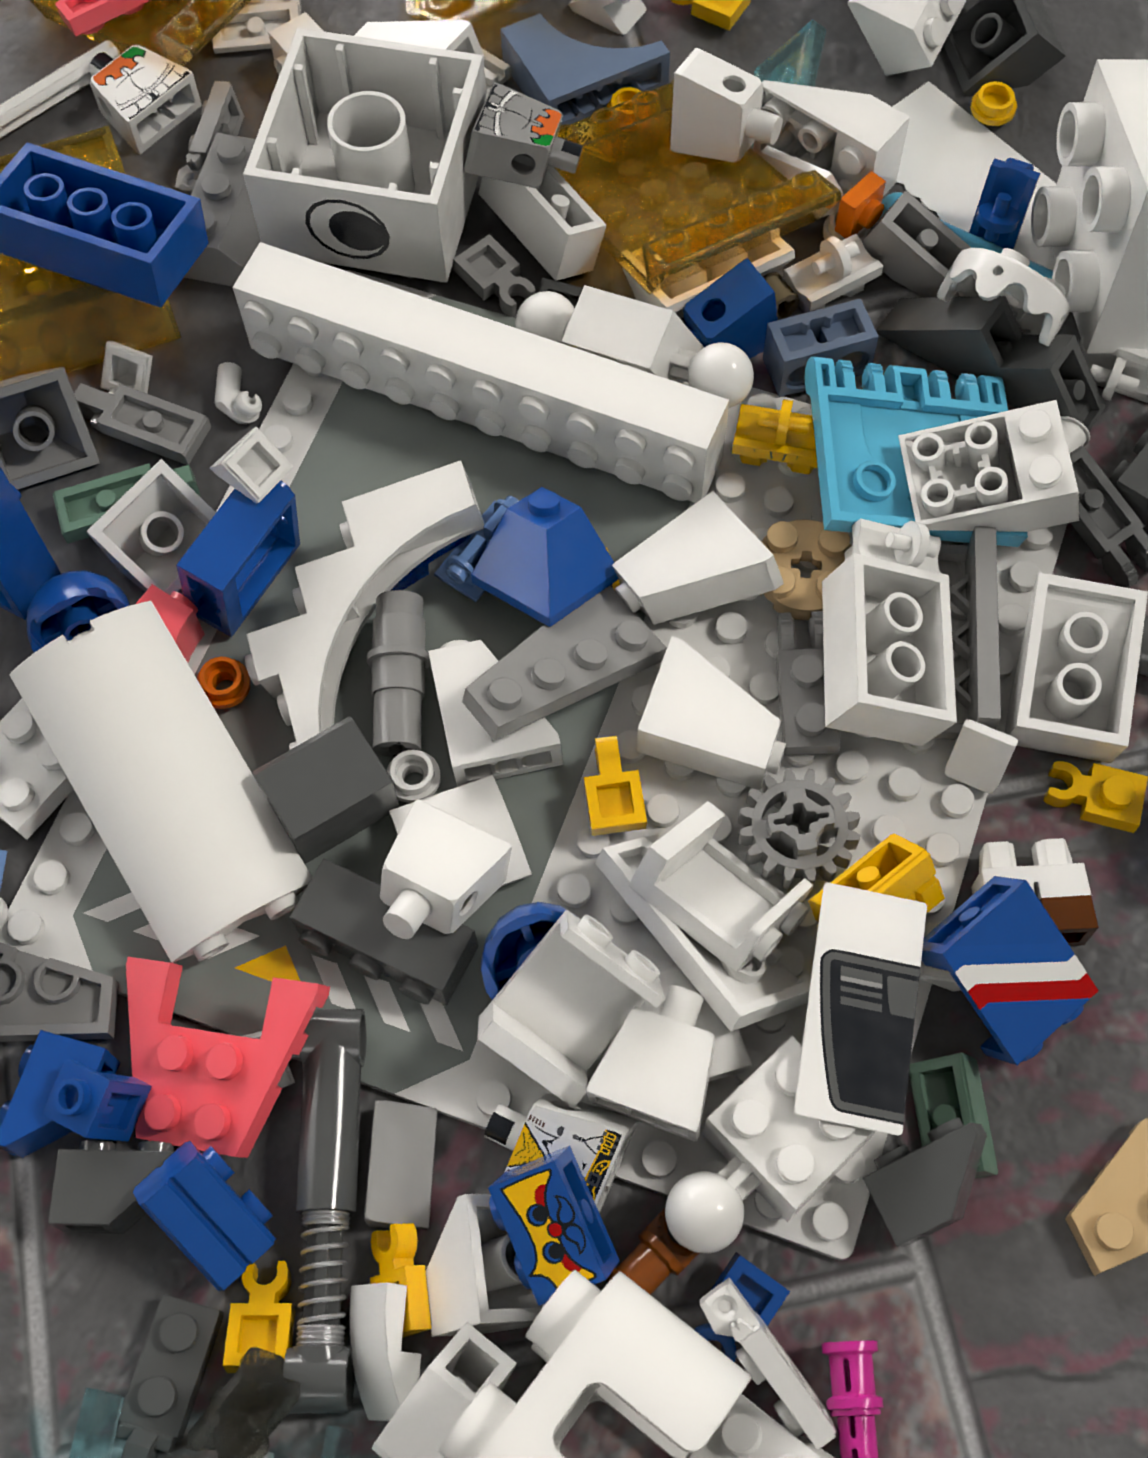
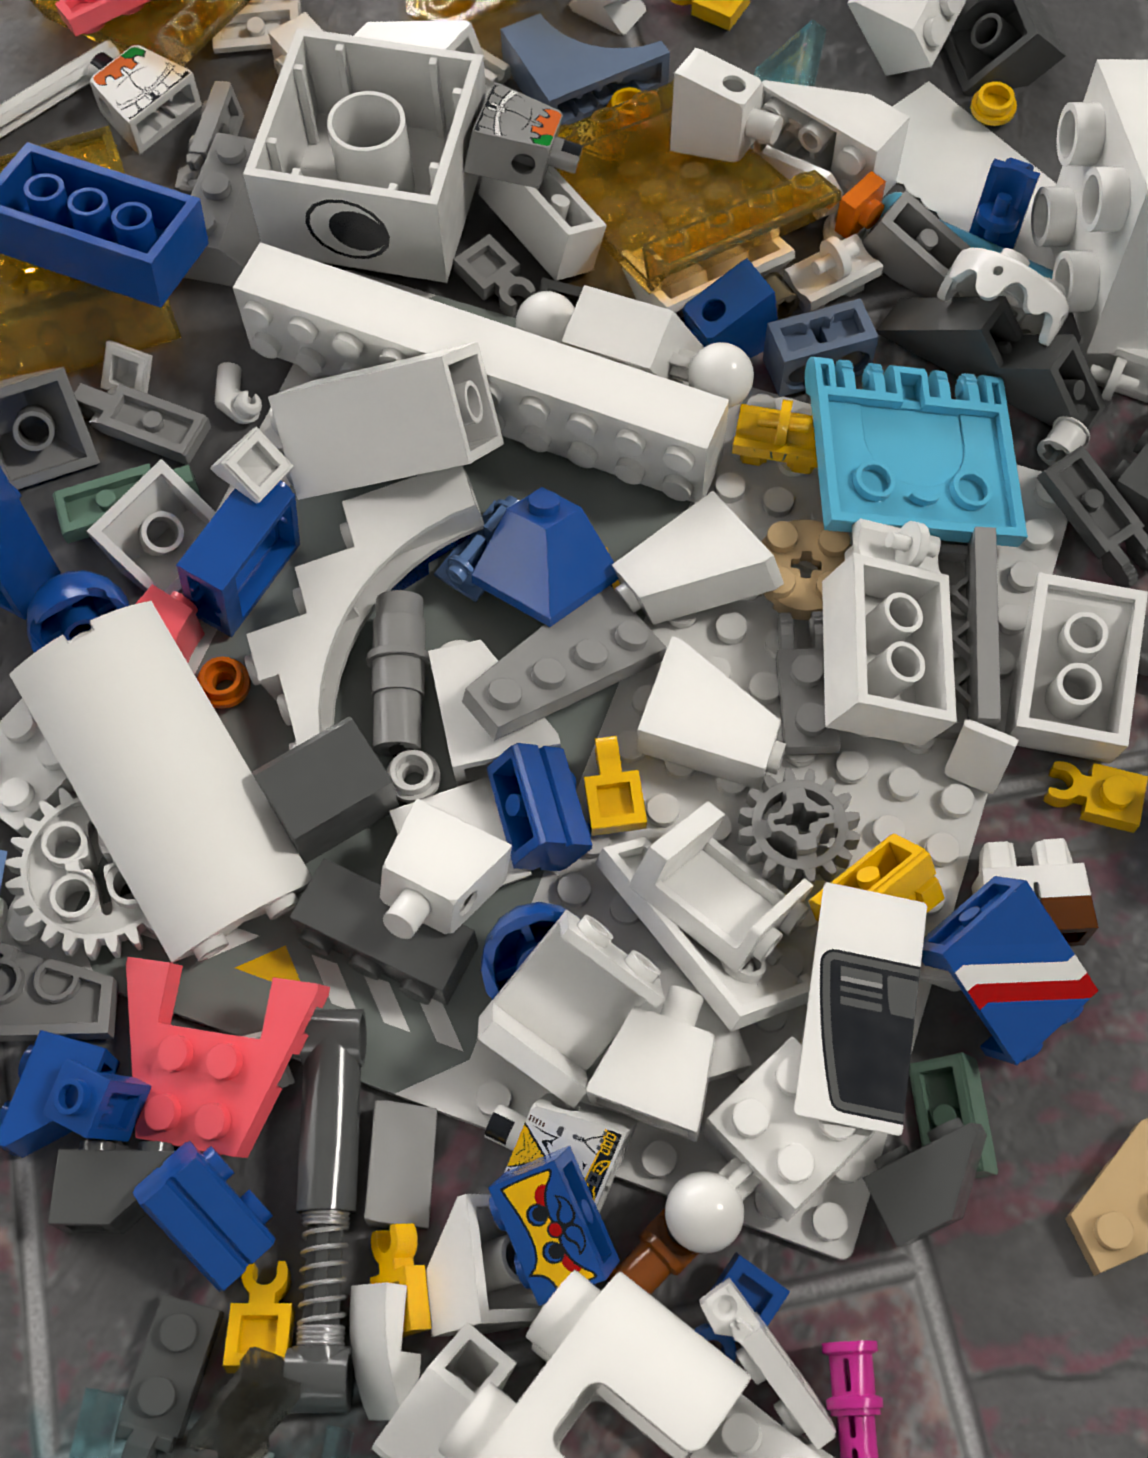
white slope [898,400,1079,532] -> none
none -> white gear [5,788,156,961]
none -> white brick [268,342,504,500]
none -> blue brick [486,743,593,871]

